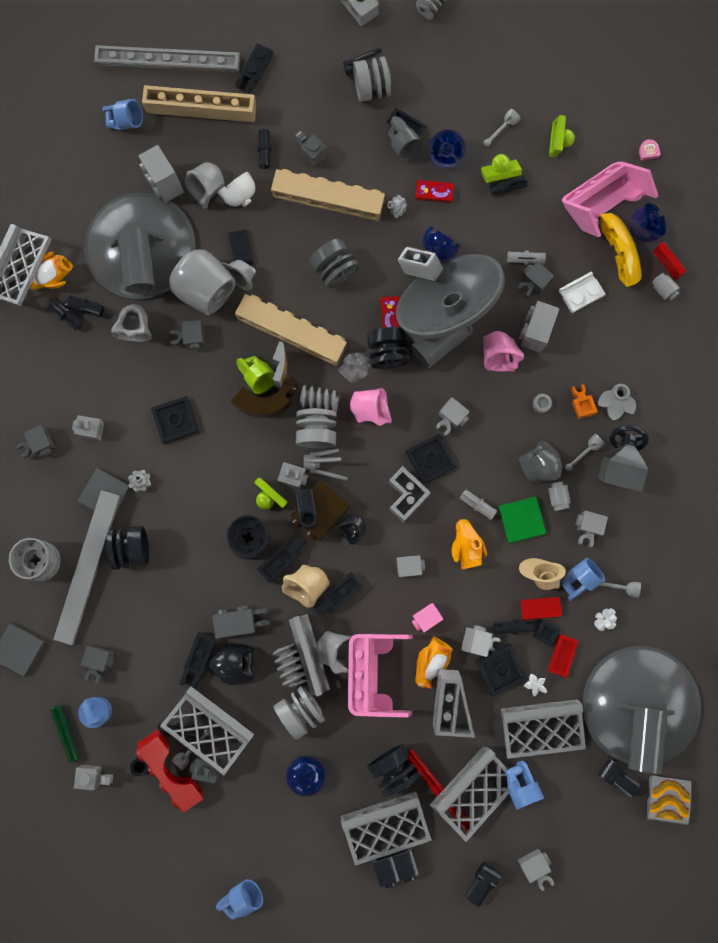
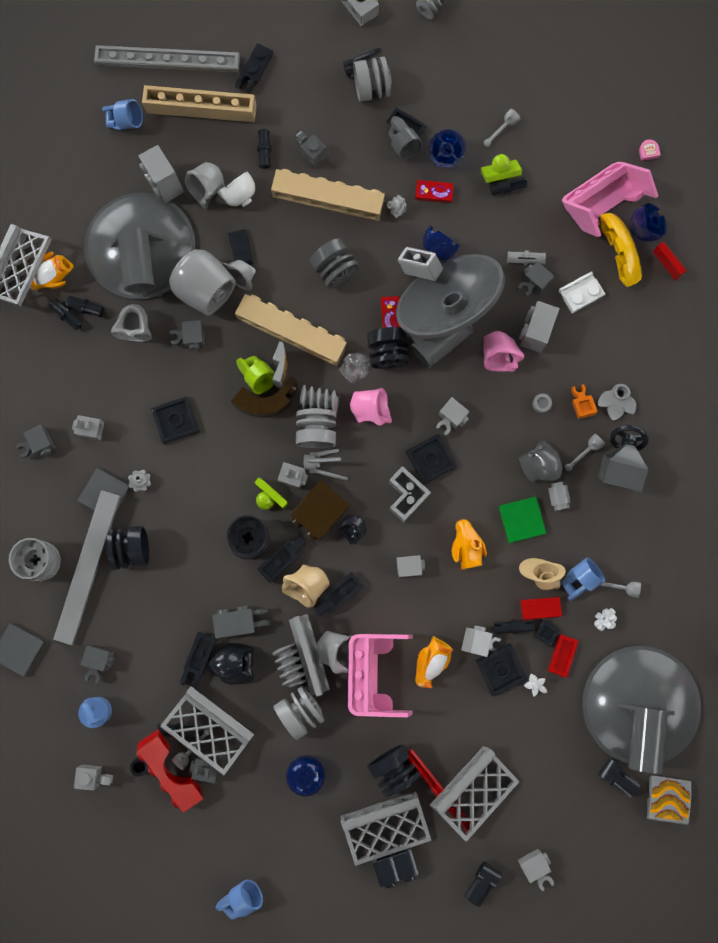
dark green axle [50,705,80,763] -> none
black piece [296,489,318,530] -> none
bright pink brick [411,603,443,632] -> none
light grey wedge [432,669,475,738] -> none
light grey axle [460,490,497,520] -> none
light grey fence [500,699,586,759] -> none
medium blue piece [506,761,544,810] -> none
lime tile [549,115,575,158] -> none
light grey brick [576,511,608,547] -> none
light grey brick [652,273,680,301] -> none

